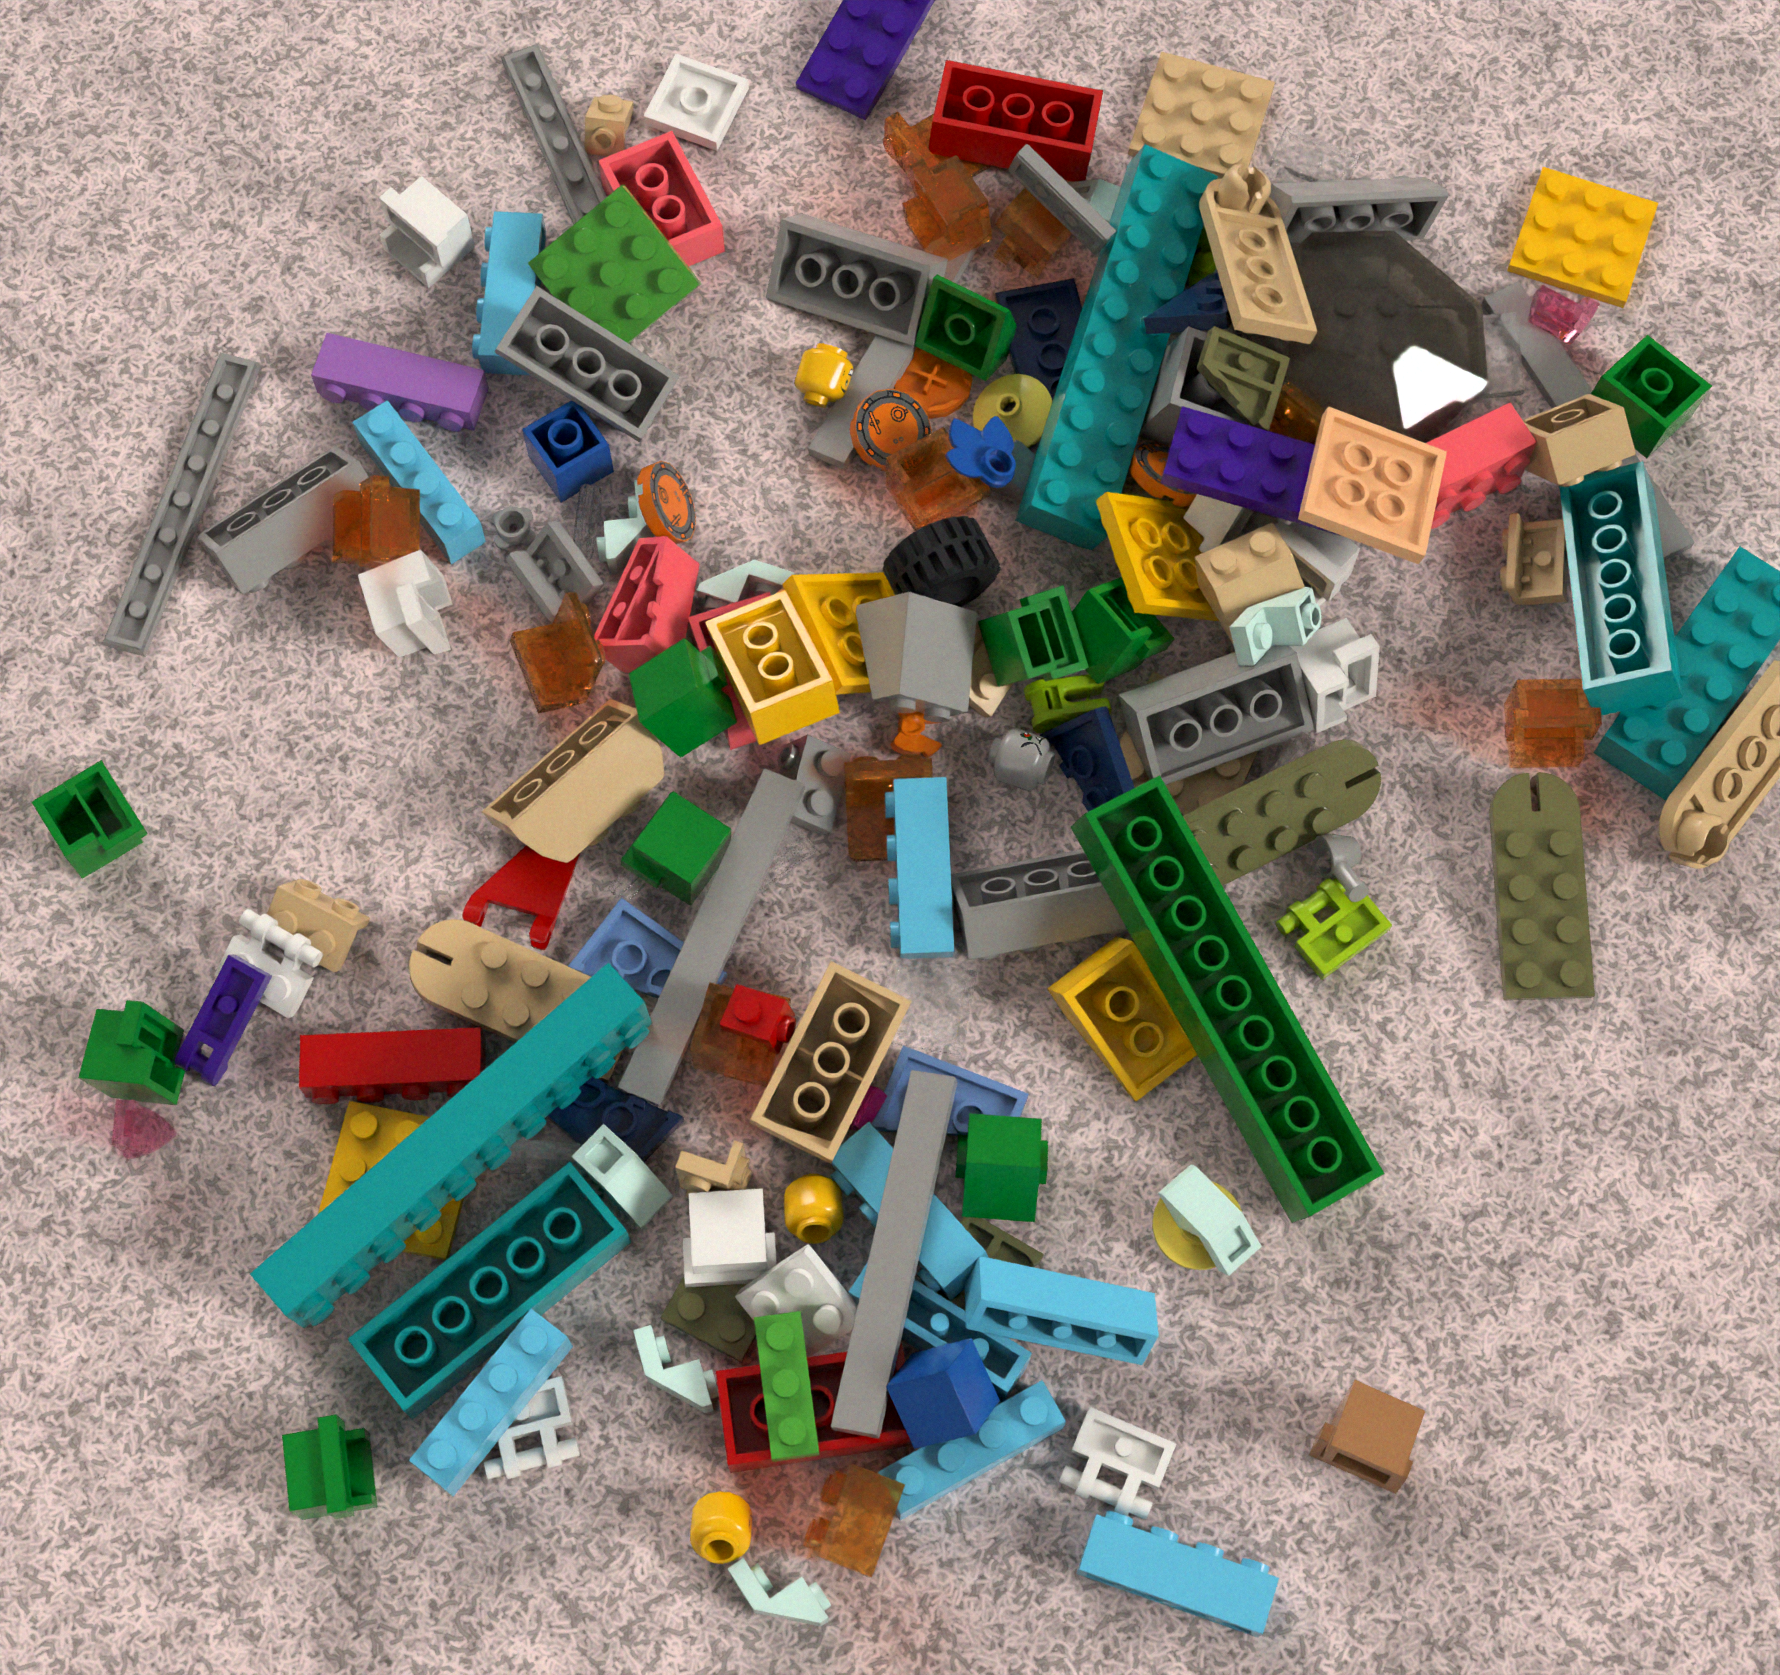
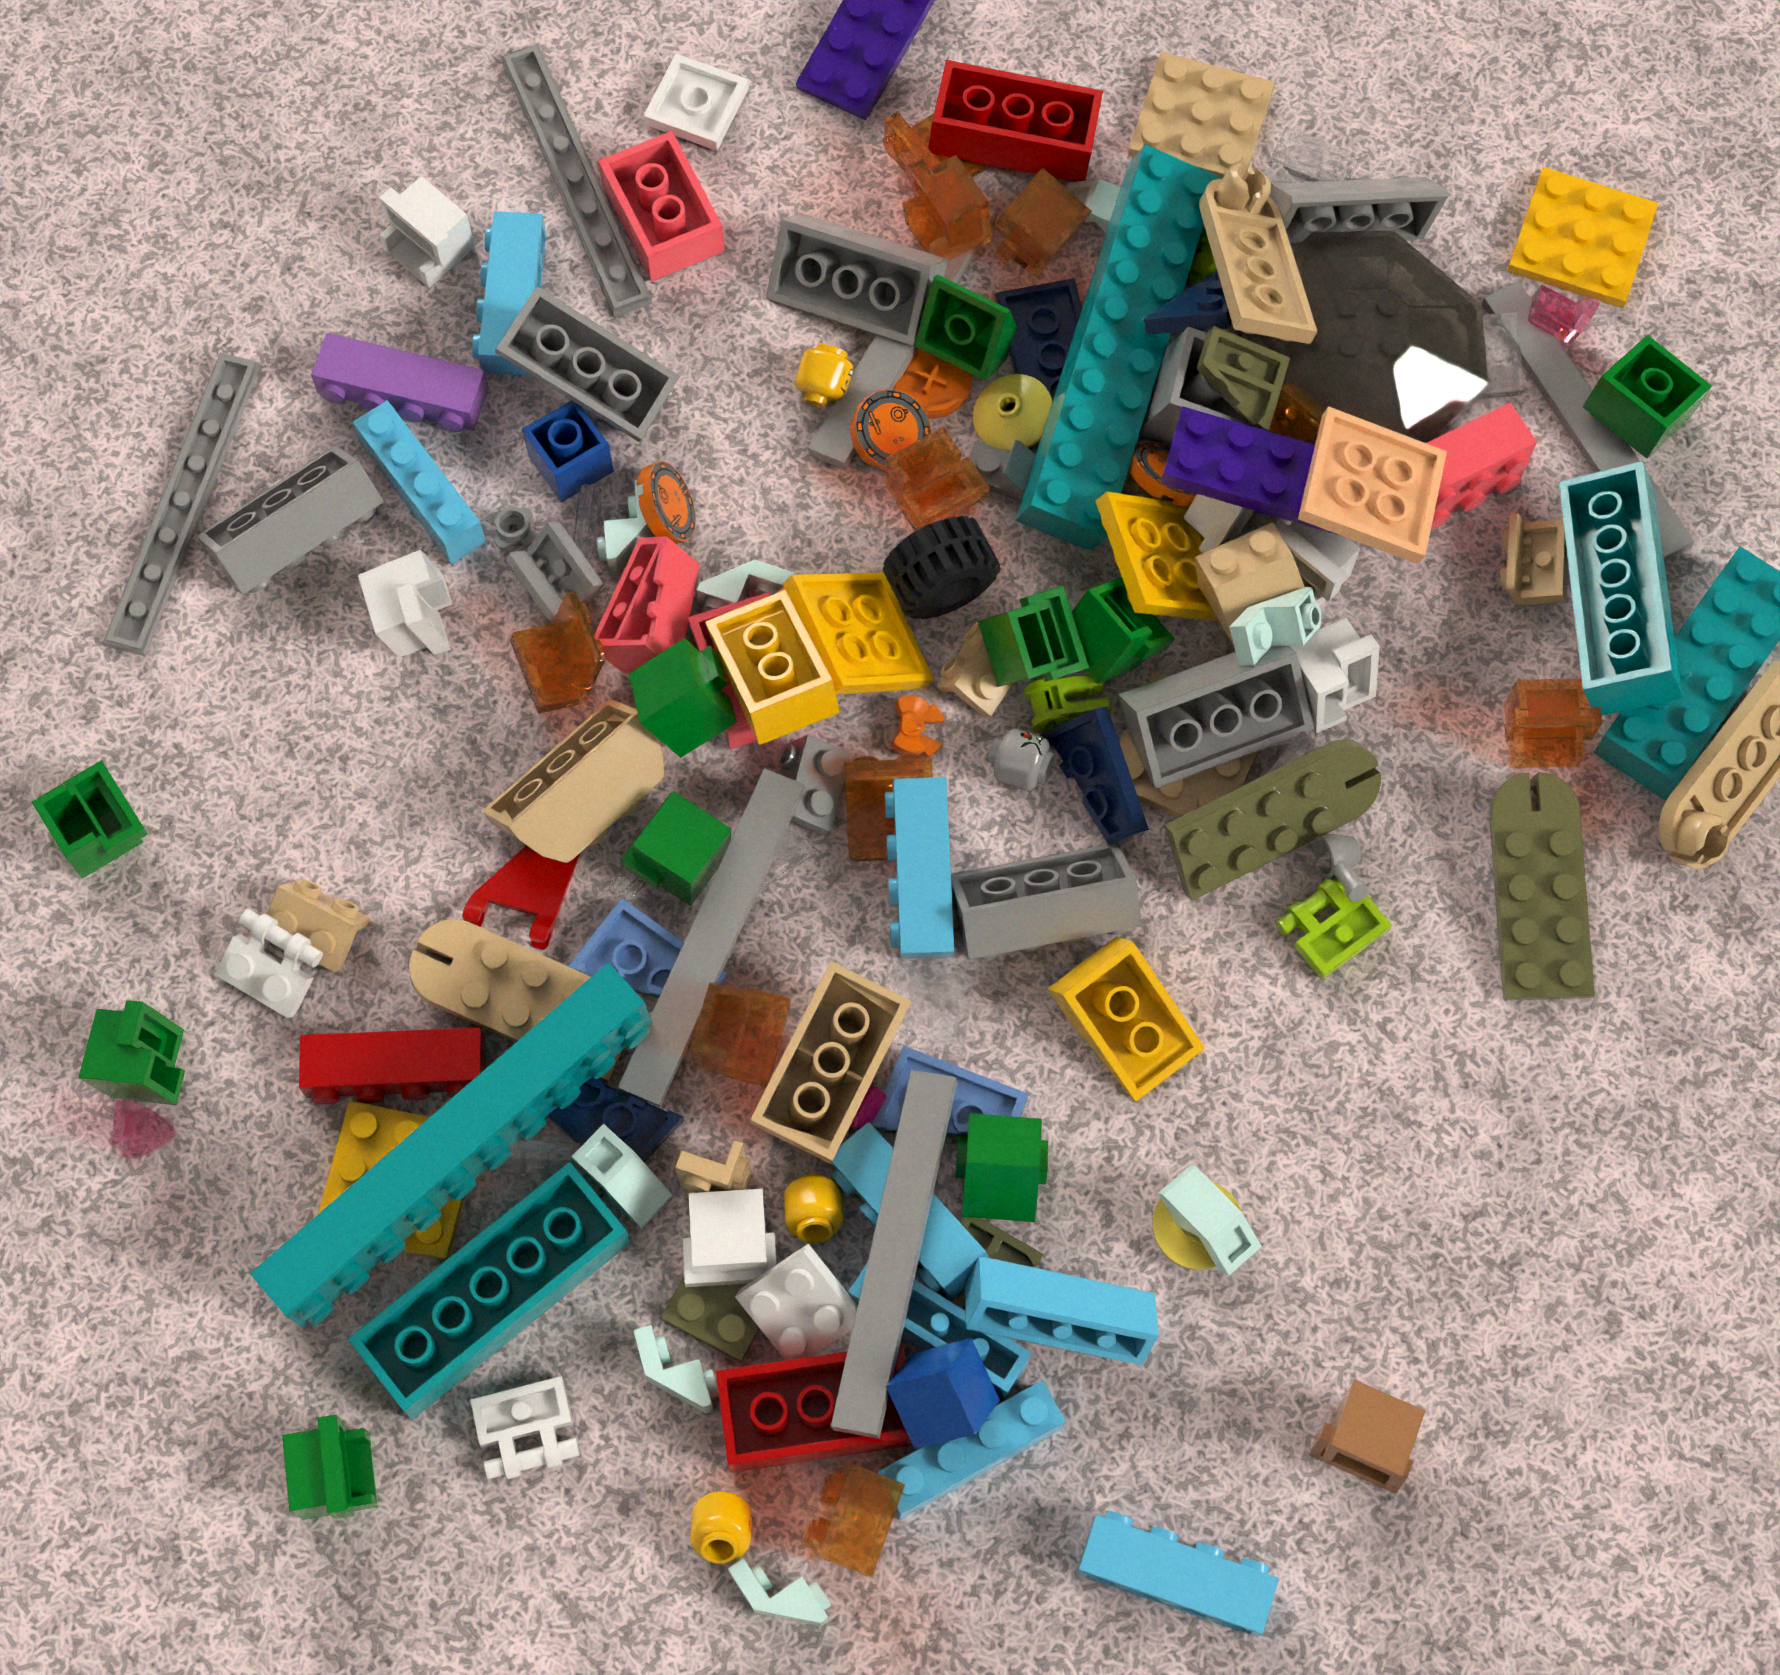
dark purple plate [175,955,272,1086] -> none
clear orange plate [332,475,420,568] -> none
medium azure brick [409,1308,573,1497] -> none
bright green plate [528,185,702,344] -> none
tan bracket [585,95,633,157] -> none
red bracket [719,984,796,1054] -> none
bright green plate [754,1311,819,1462] -> none
light grey slope [856,592,977,722] -> none
blue plate [945,416,1016,488] -> none
light grey tile [1008,144,1116,255] -> none
white plate [1059,1406,1176,1520] -> none
green brick [1071,775,1384,1223] -> none
tan brick [1523,394,1636,487] -> none

